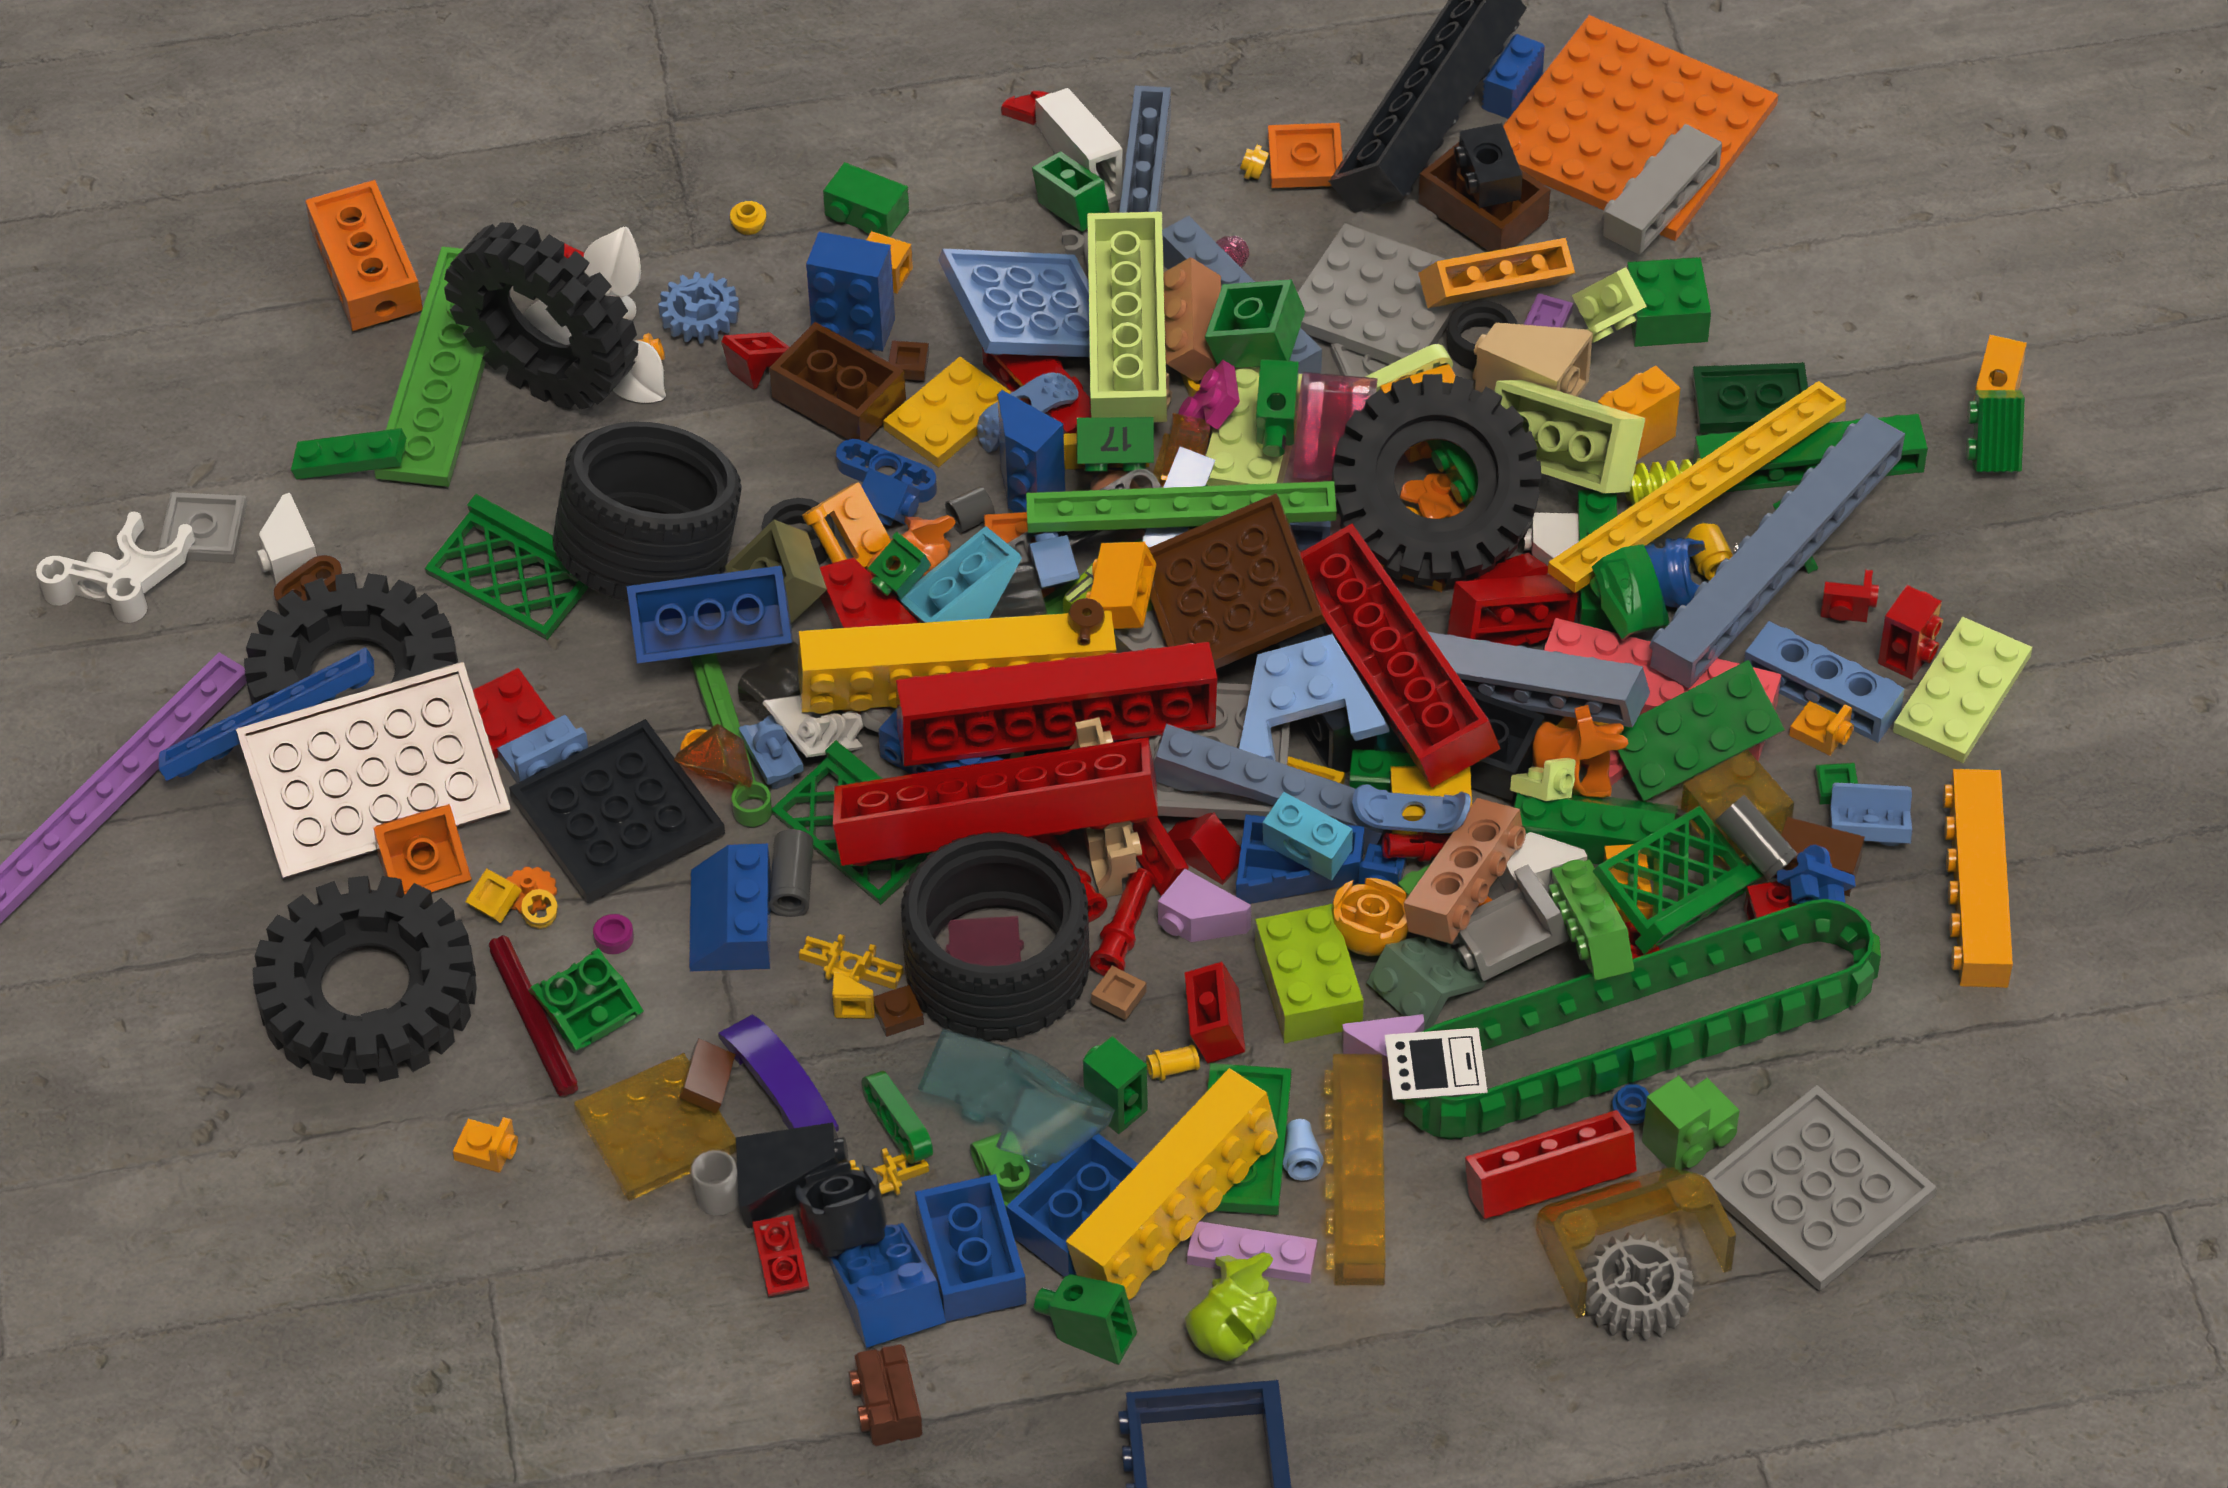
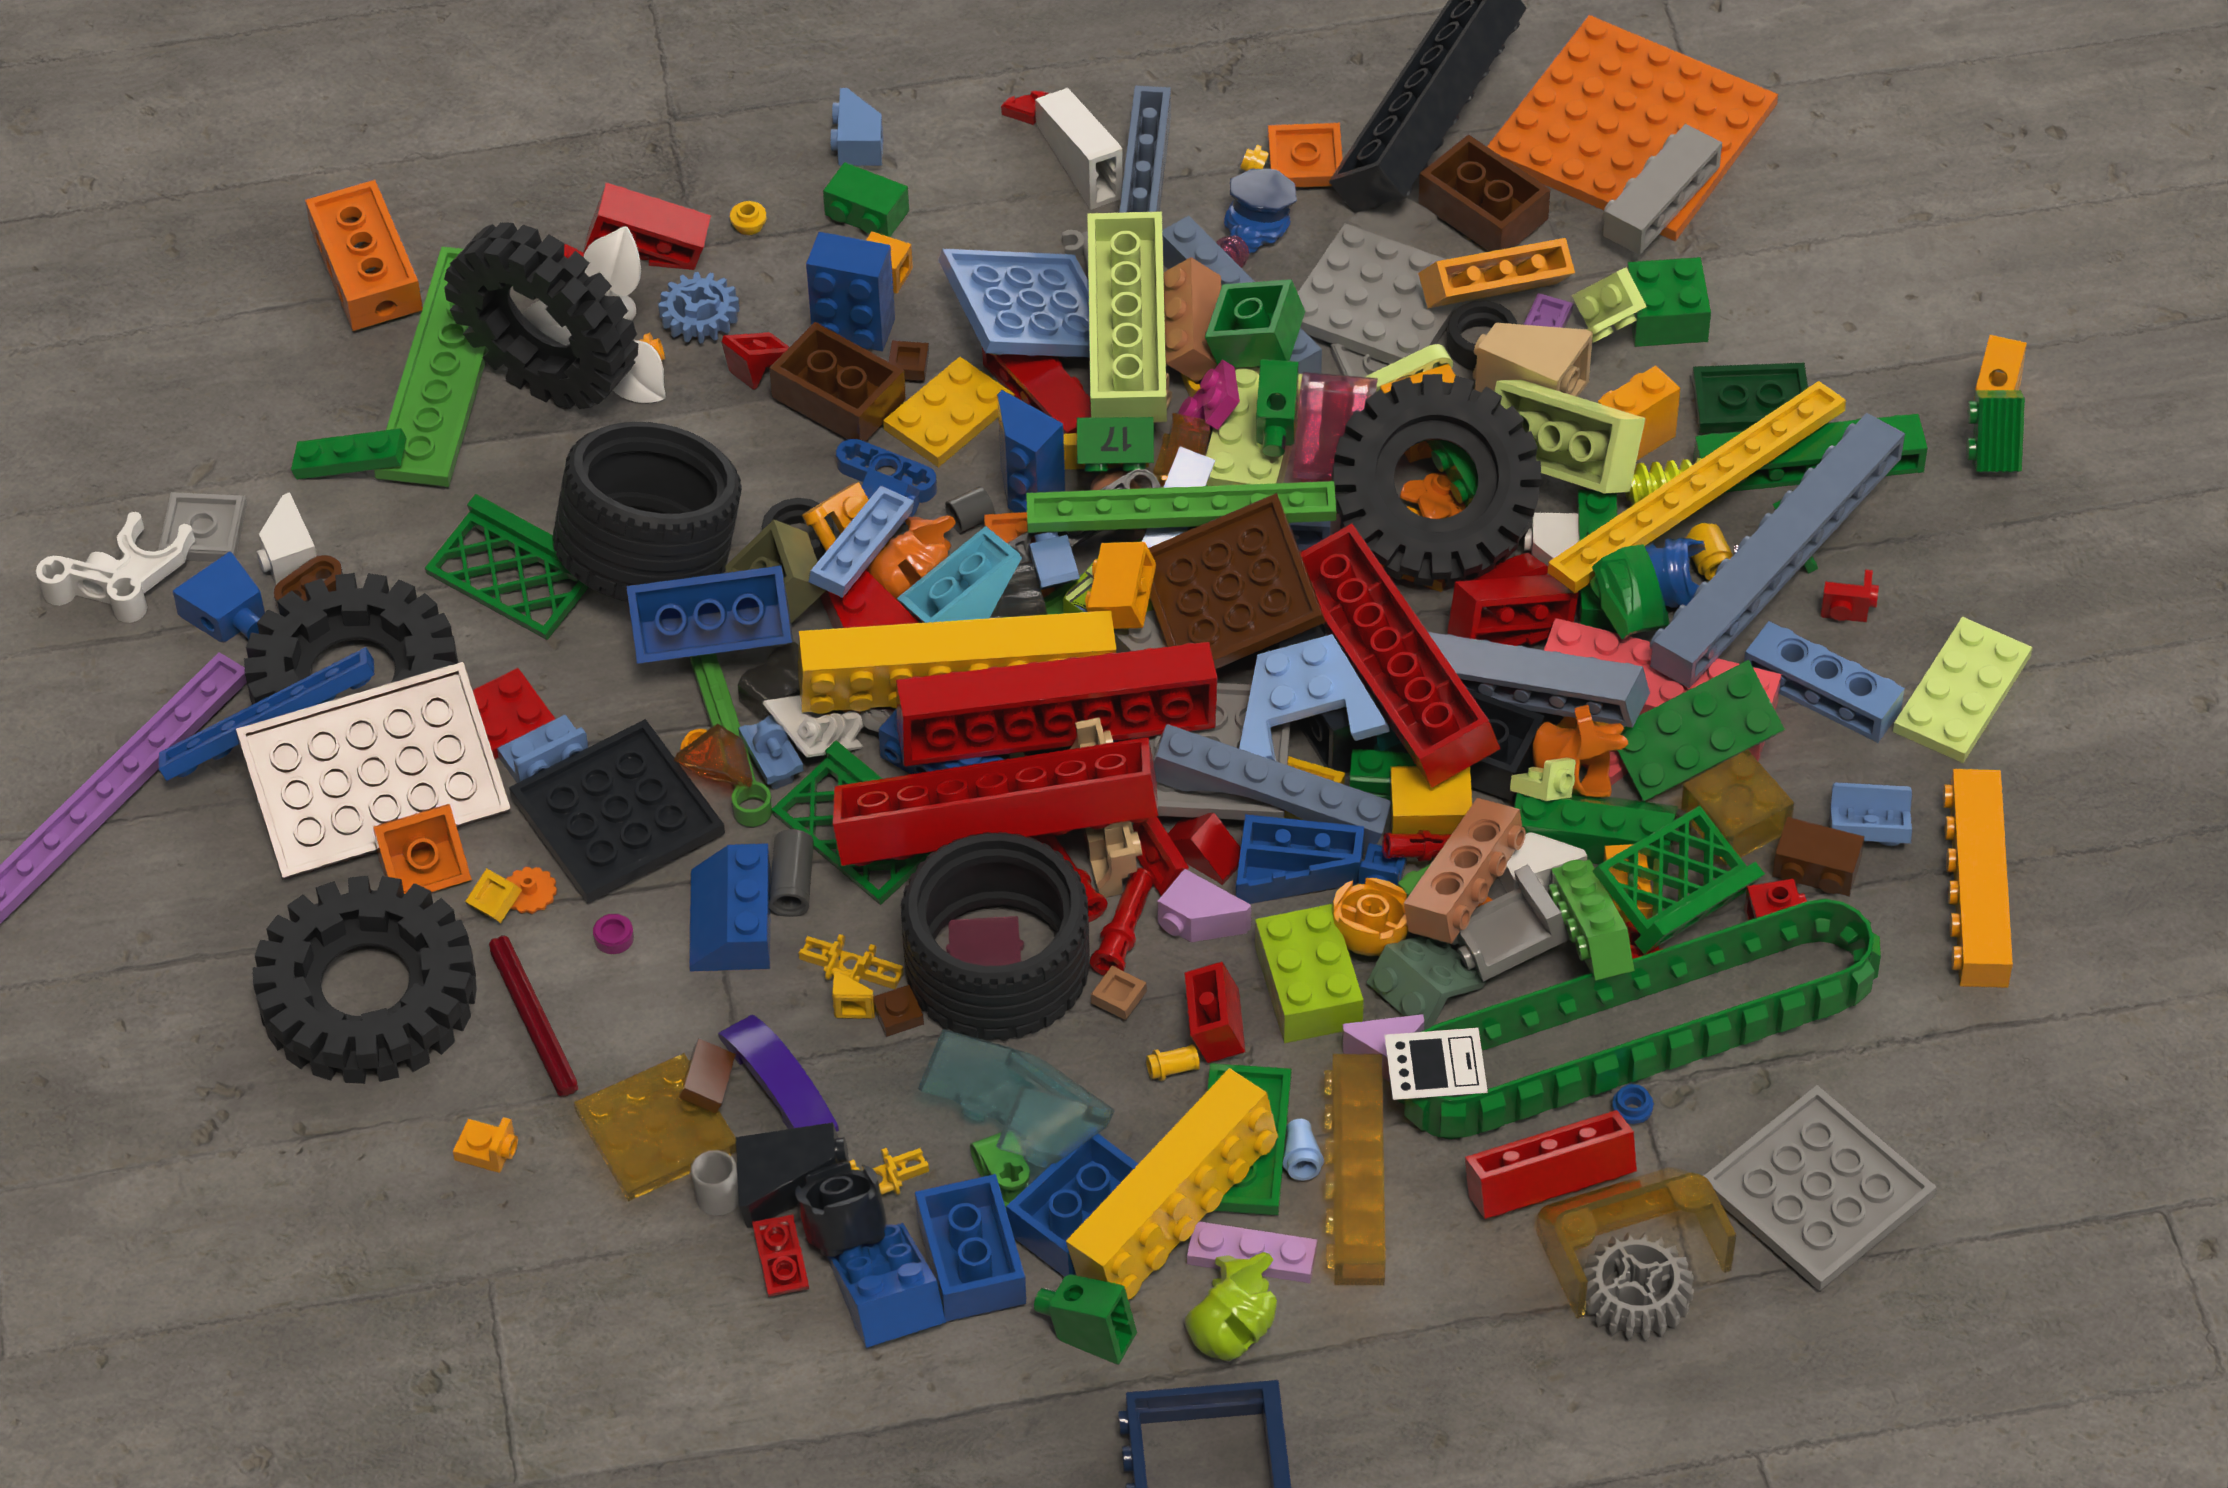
yellow bush [521,889,557,929] -> none
green slope [528,948,644,1053] -> none
copper brick [849,1344,923,1446] -> none
green beam [862,1070,933,1164] -> none
green brick [868,531,931,600] -> none
medium blue piece [977,372,1079,452] -> none
green brick [1032,151,1110,232] -> none
reddish brown piece [1068,598,1105,645] -> none
green brick [1083,1036,1148,1134] -> none
medium azure brick [1263,792,1353,881] -> none
medium blue piece [1352,784,1471,833] -> none
black brick [1454,123,1523,208] -> none
blue brick [1482,34,1545,119] -> none
bright green brick [1642,1075,1740,1174] -> none
dark grey pin [1715,795,1798,881] -> none
blue hips [1777,844,1856,904] -> none
light orange bracket [1789,700,1854,756] -> none
green tile [1814,763,1858,805] -> none
red brick [1878,585,1943,680] -> none
none -> blue torso [173,551,265,642]
none -> wedge [583,183,711,270]
none -> medium blue plate [809,486,914,598]
none -> medium blue slope [831,88,883,166]
none -> piece [1224,169,1297,255]

